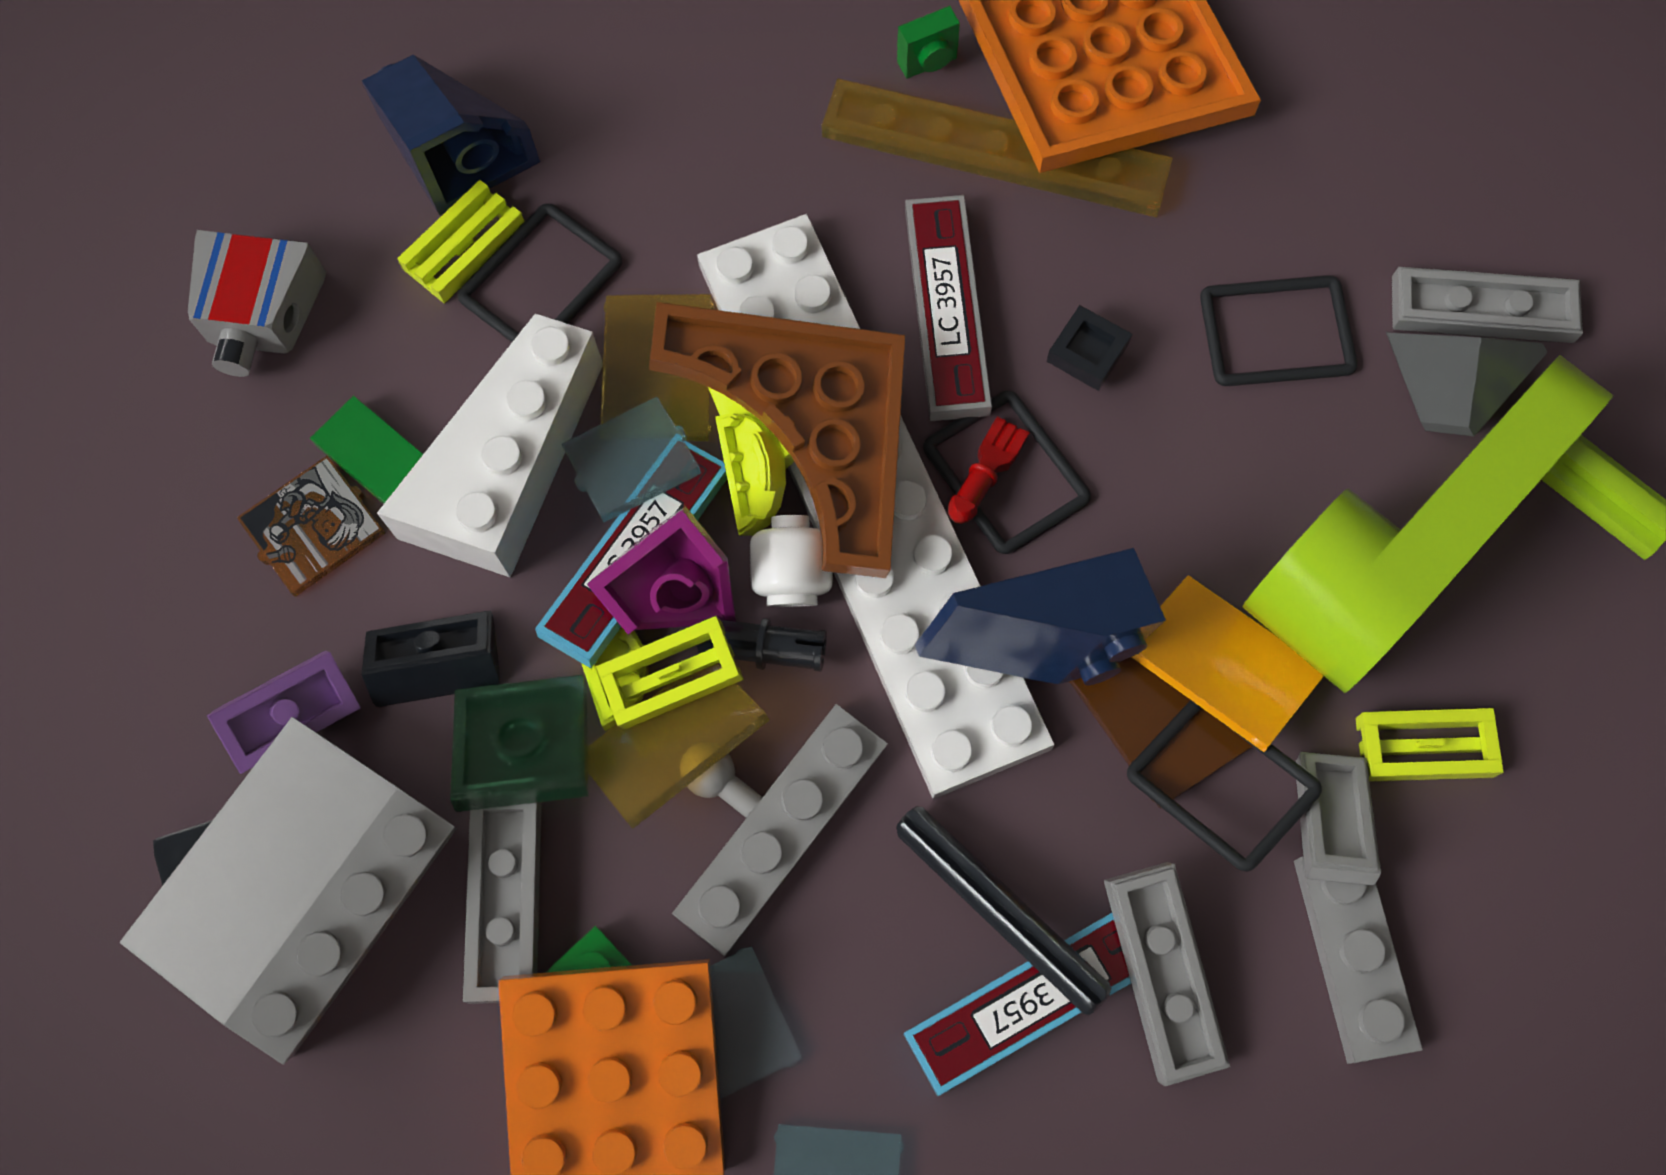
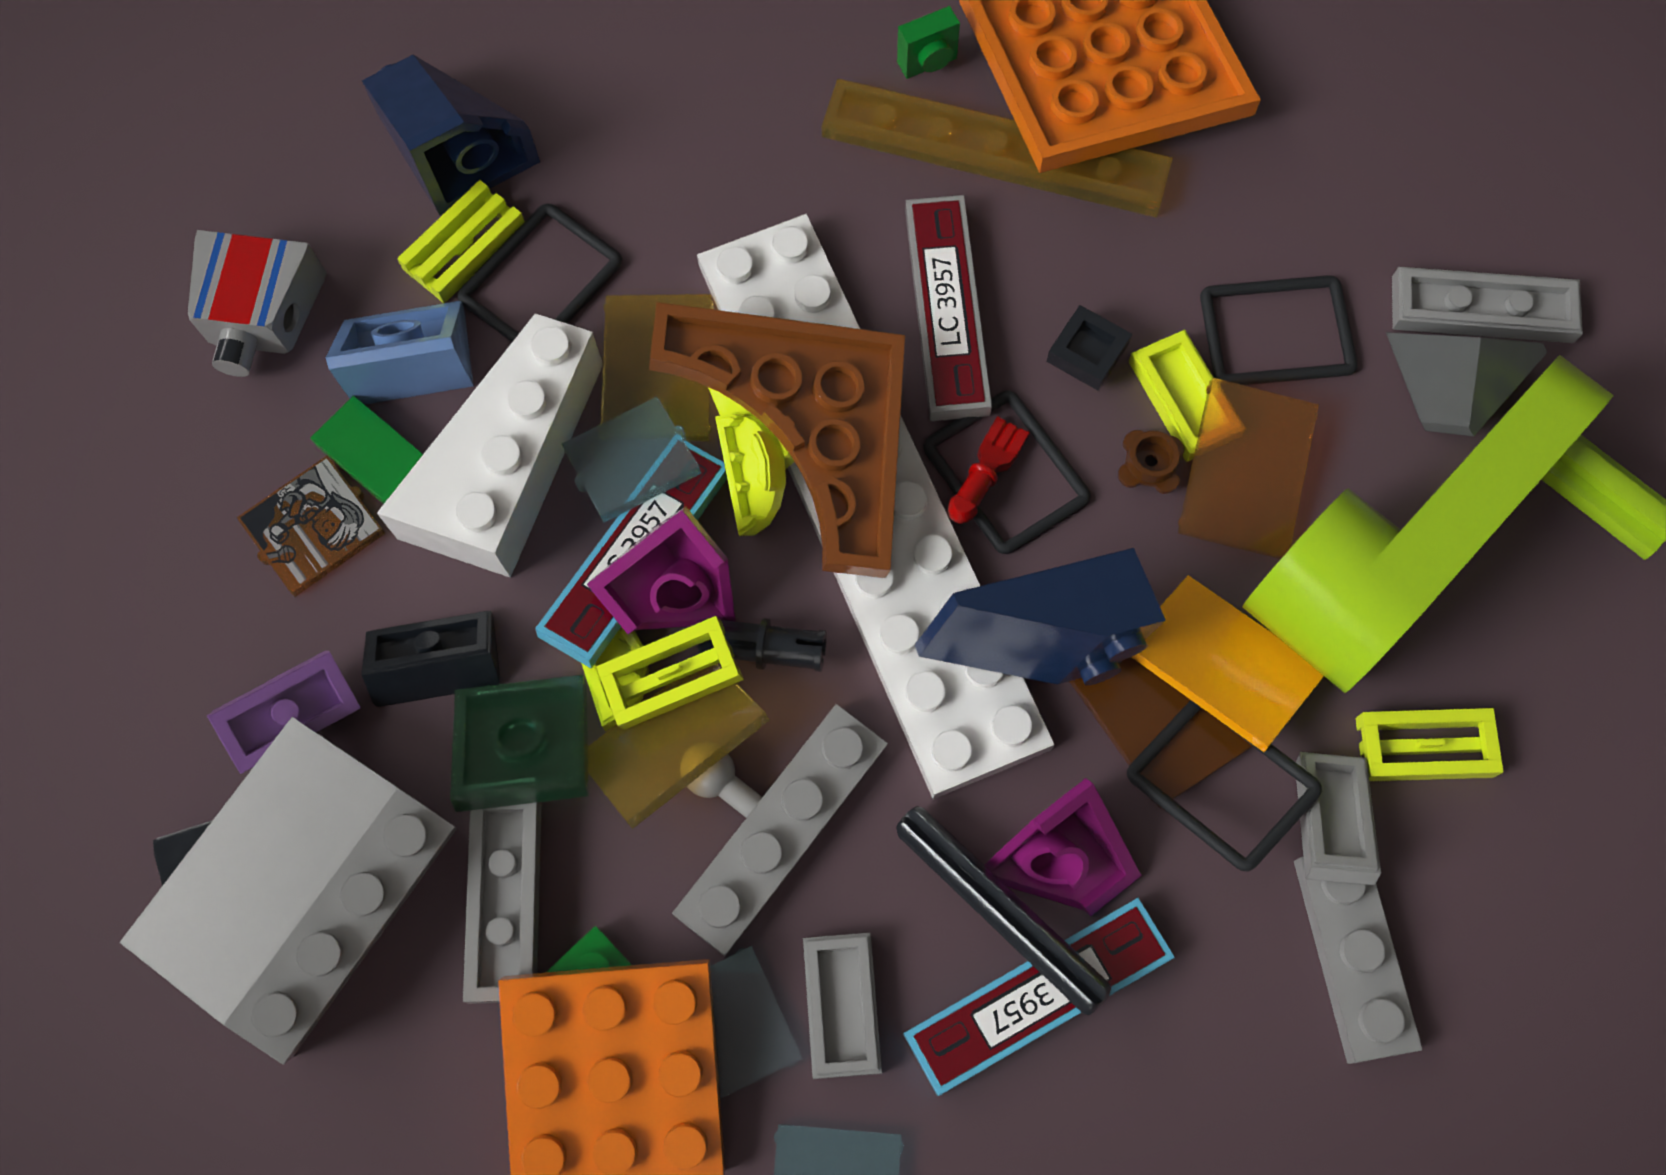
white head [750,515,833,607] -> none
light grey tile [1104,862,1230,1086] -> none
none -> medium blue slope [325,301,474,405]
none -> light grey tile [803,933,882,1079]
none -> magenta slope [984,778,1141,917]
none -> reddish brown plate [1118,430,1184,494]
none -> neon yellow tile [1129,329,1244,462]
none -> clear orange piece [1178,378,1319,559]

